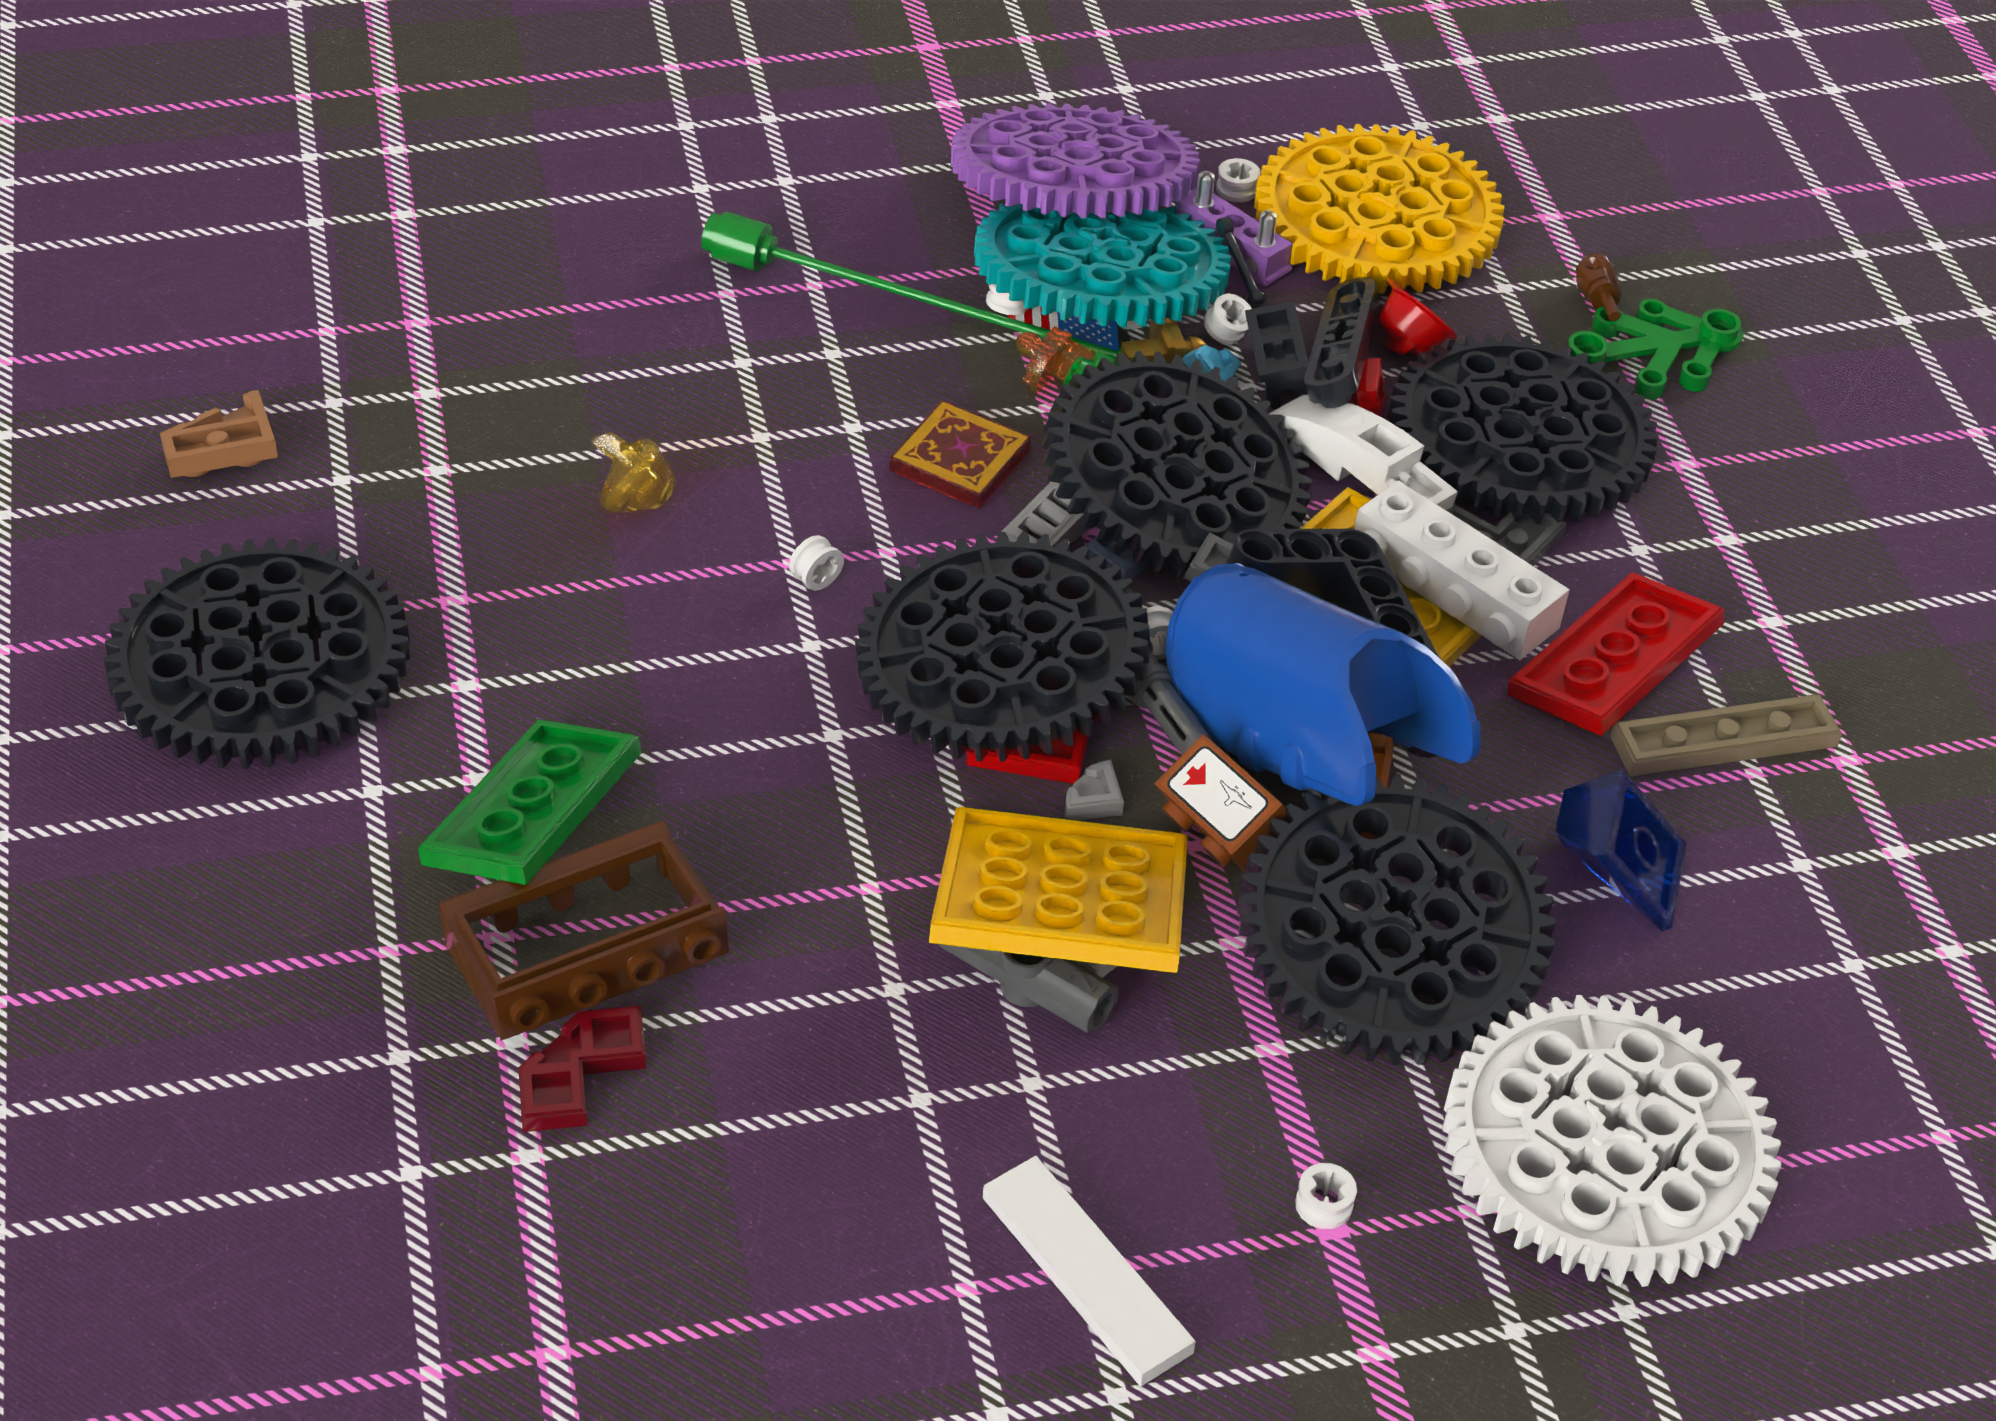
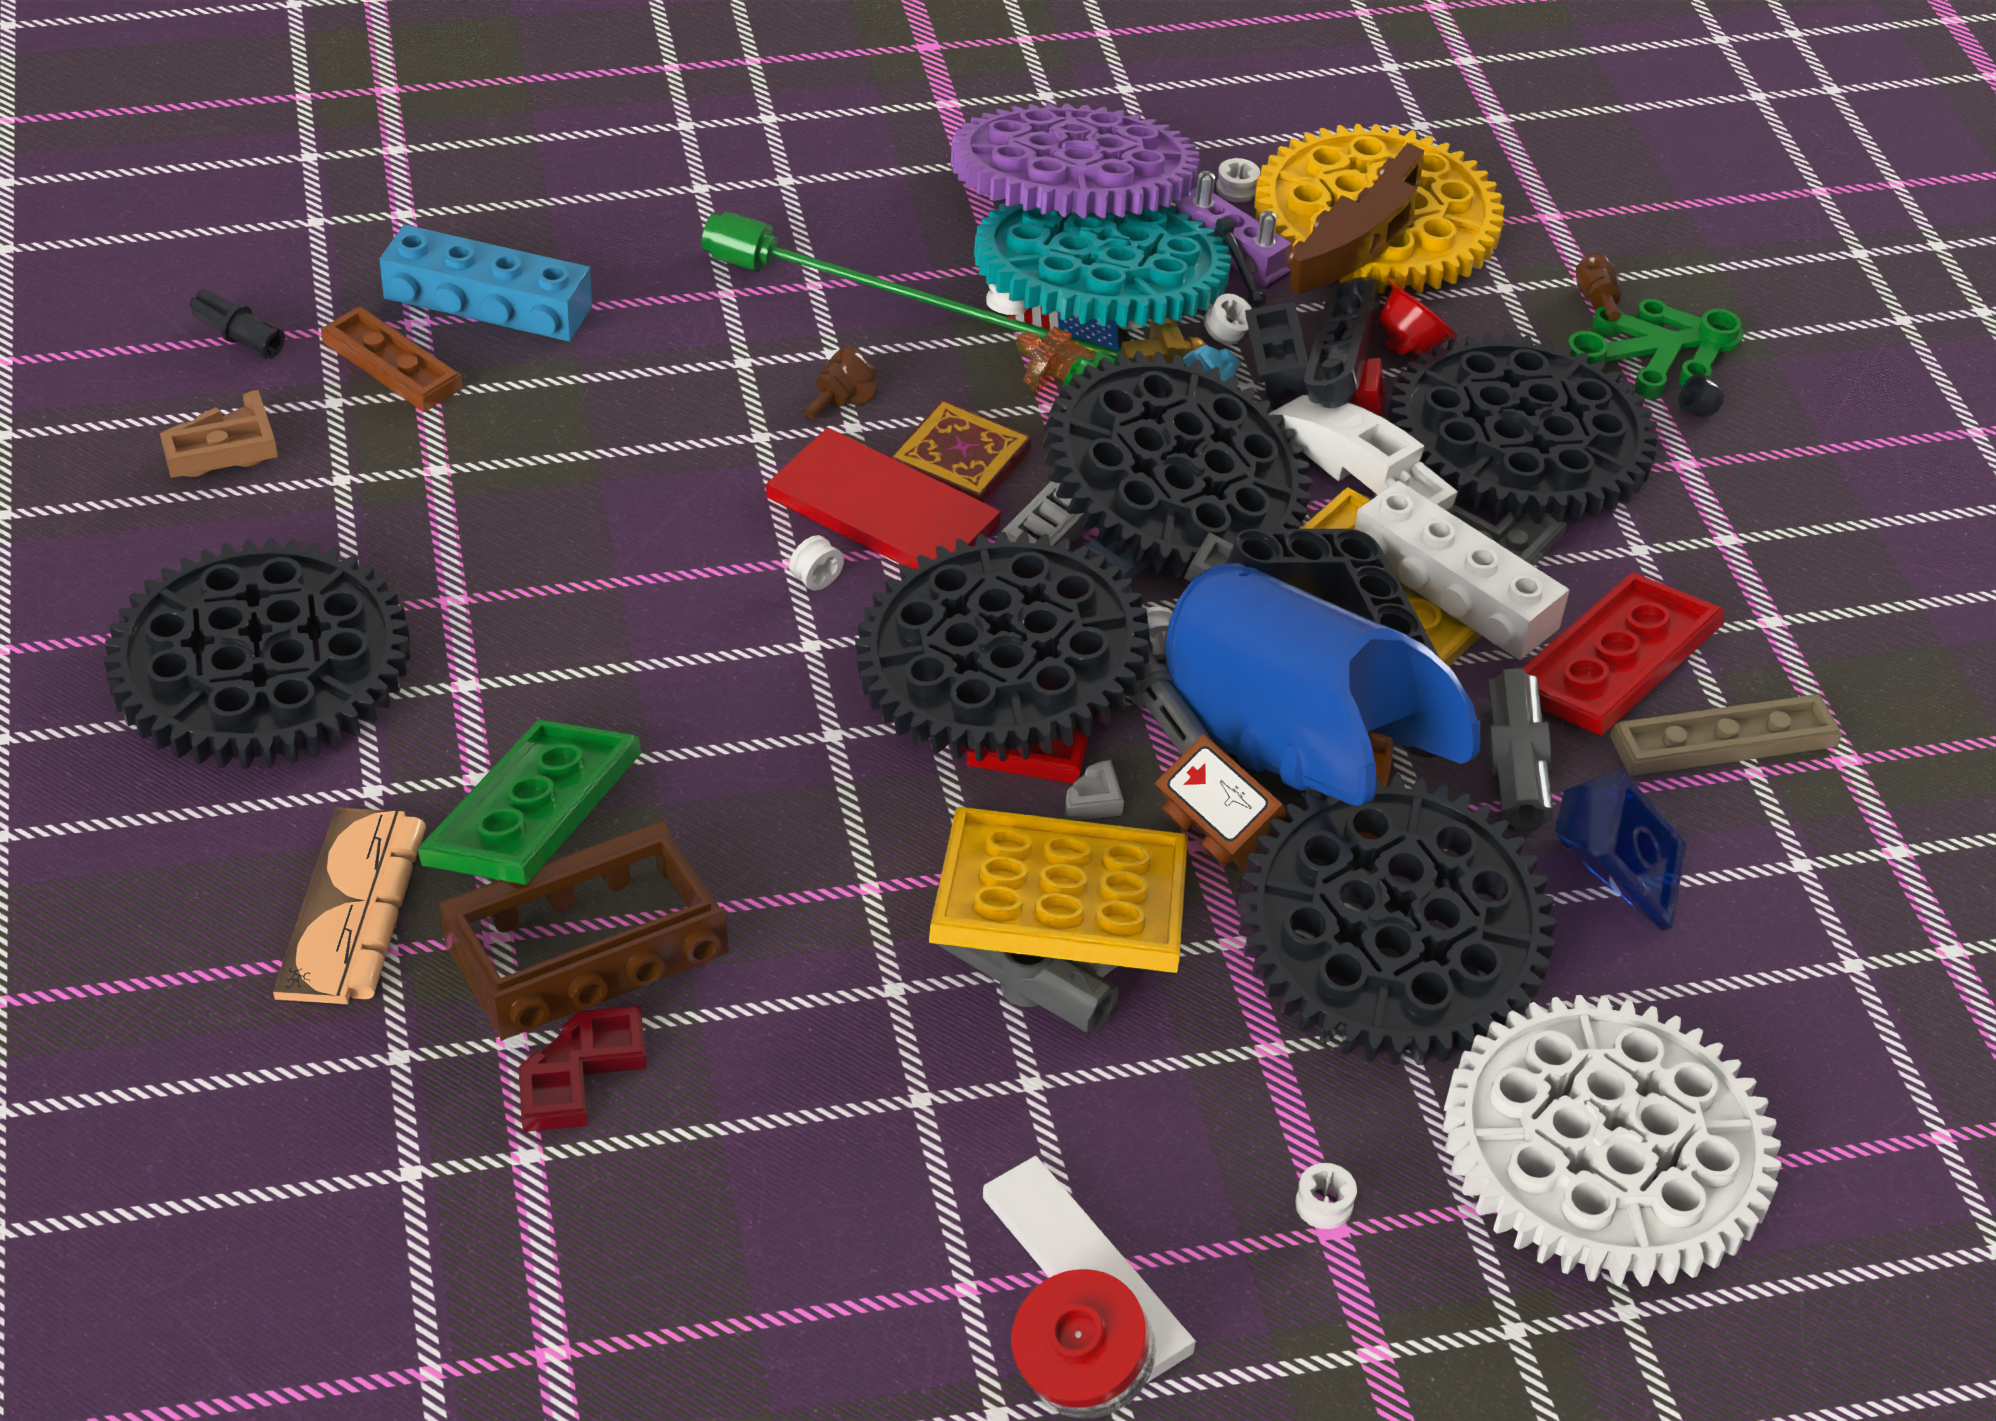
clear yellow hat [591,432,676,514] -> none
none -> black axle [189,289,285,359]
none -> light nougat windscreen [273,807,426,1004]
none -> dark orange tile [321,306,463,412]
none -> dark azure brick [379,224,592,342]
none -> red tile [766,427,1001,570]
none -> reddish brown piece [804,345,878,419]
none -> red piece [1011,1269,1156,1418]
none -> reddish brown slope [1287,143,1424,294]
none -> dark grey piece [1488,668,1553,831]
none -> black hinge [1679,373,1724,417]

